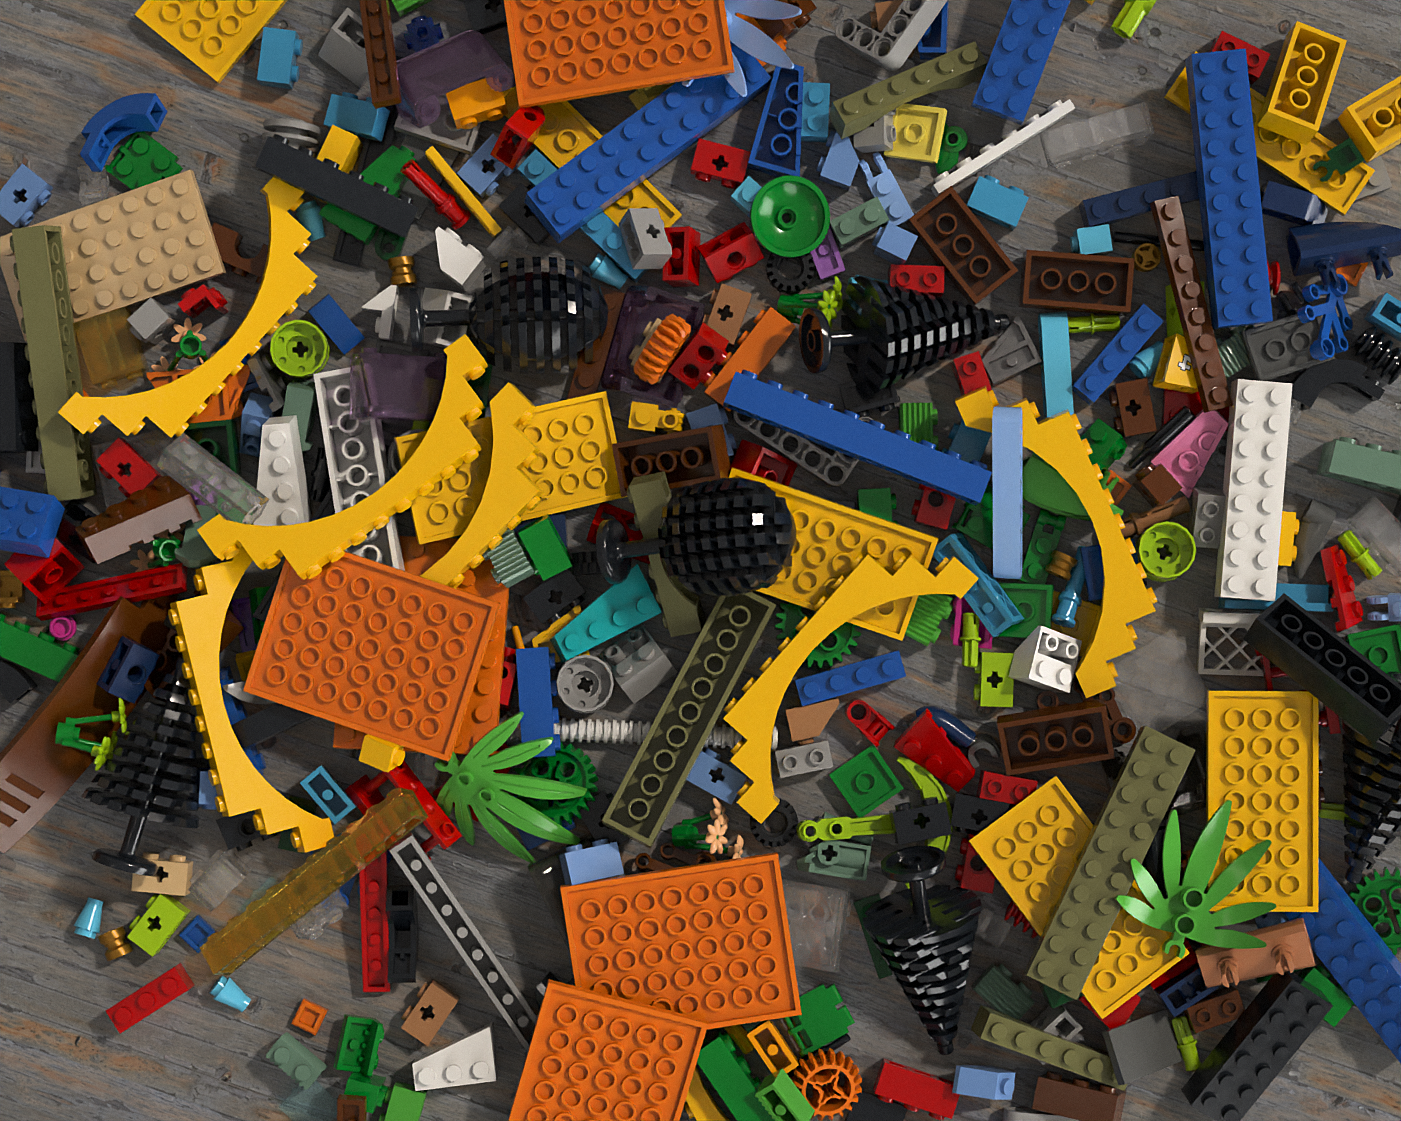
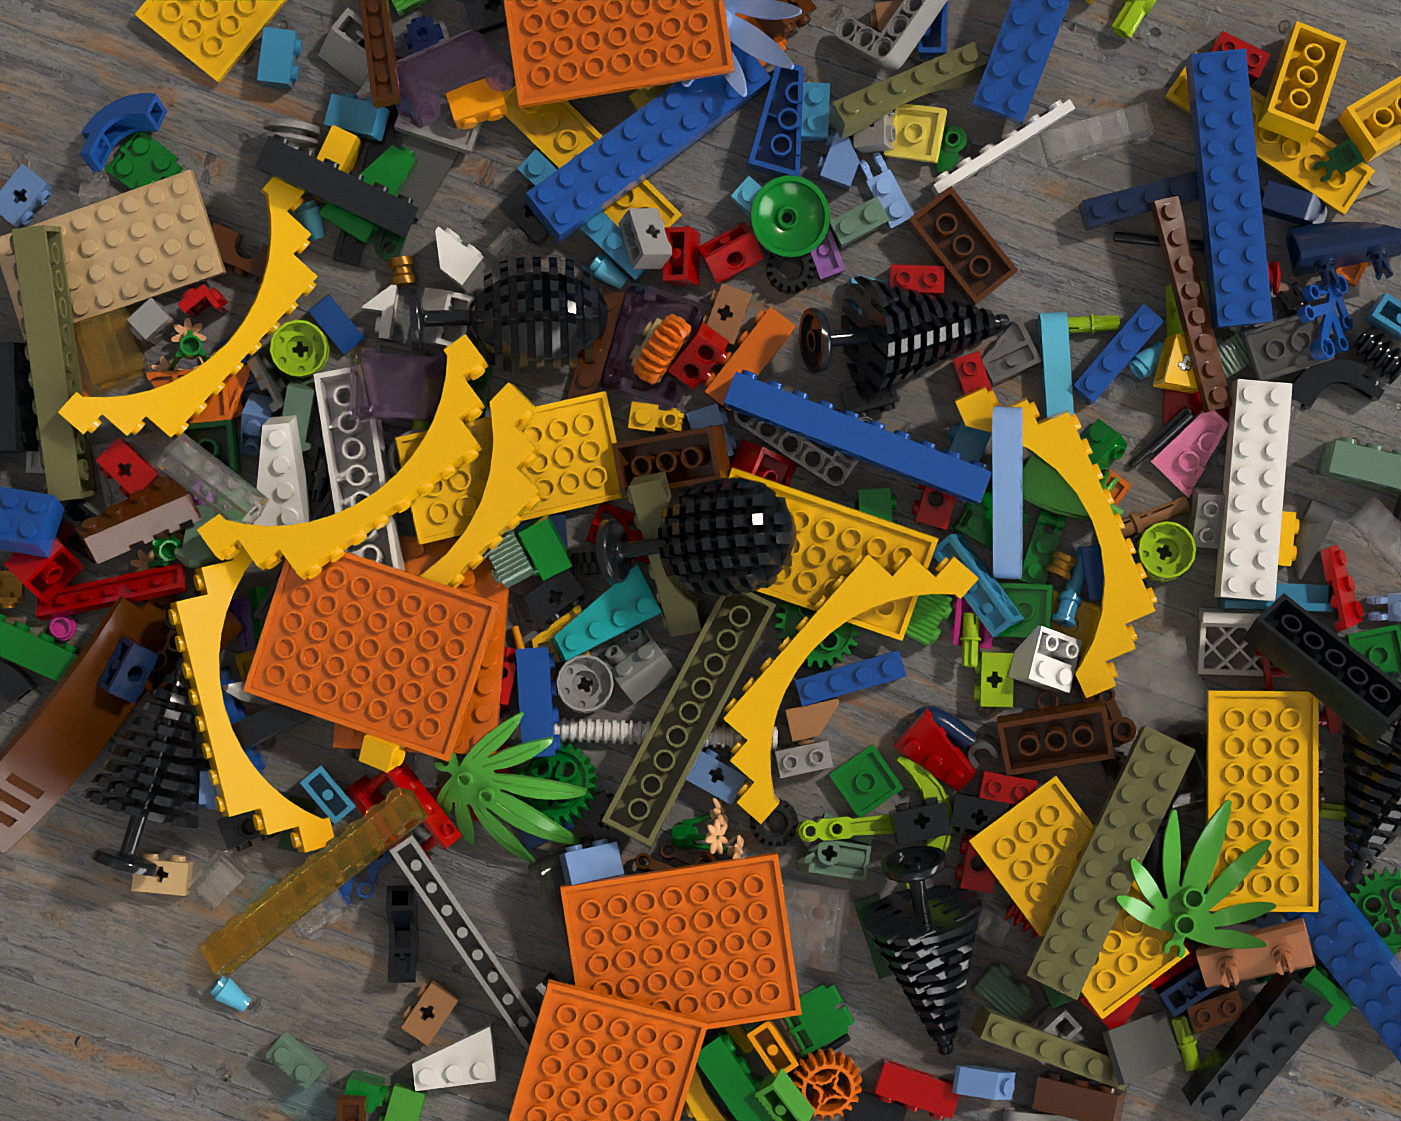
plant [55,698,127,771] -> none
medium azure cone [74,897,104,939] -> none
pearl gold wheel [97,926,133,961] -> none
red brick [106,963,195,1033] -> none
lime brick [127,894,191,957] -> none
blue tile [179,915,218,953] -> none
orange tile [291,998,328,1035] -> none
green bracket [333,1014,384,1077] -> none
red plate [358,831,391,992] -> none
red pin [400,159,471,230] -> none
yellow tile [425,146,502,237] -> none
medium blue brick [457,134,518,199] -> none
red torso [490,106,546,170] -> none
red brick [691,138,751,189] -> none
plant [777,276,843,329] -> none
red piece [844,699,895,747] -> none
medium blue brick [872,222,918,265] -> none
bright green brick [898,403,938,451] -> none
dark azure brick [966,175,1029,231] -> none
reddish brown brick [1019,250,1135,316] -> none
medium azure brick [1070,224,1113,256] -> none
reddish brown brick [1108,378,1157,438] -> none
pearl gold wheel [1131,243,1161,273] -> none
reddish brown brick [1132,463,1182,508] -> none
lime axle [1338,530,1382,580] -> none

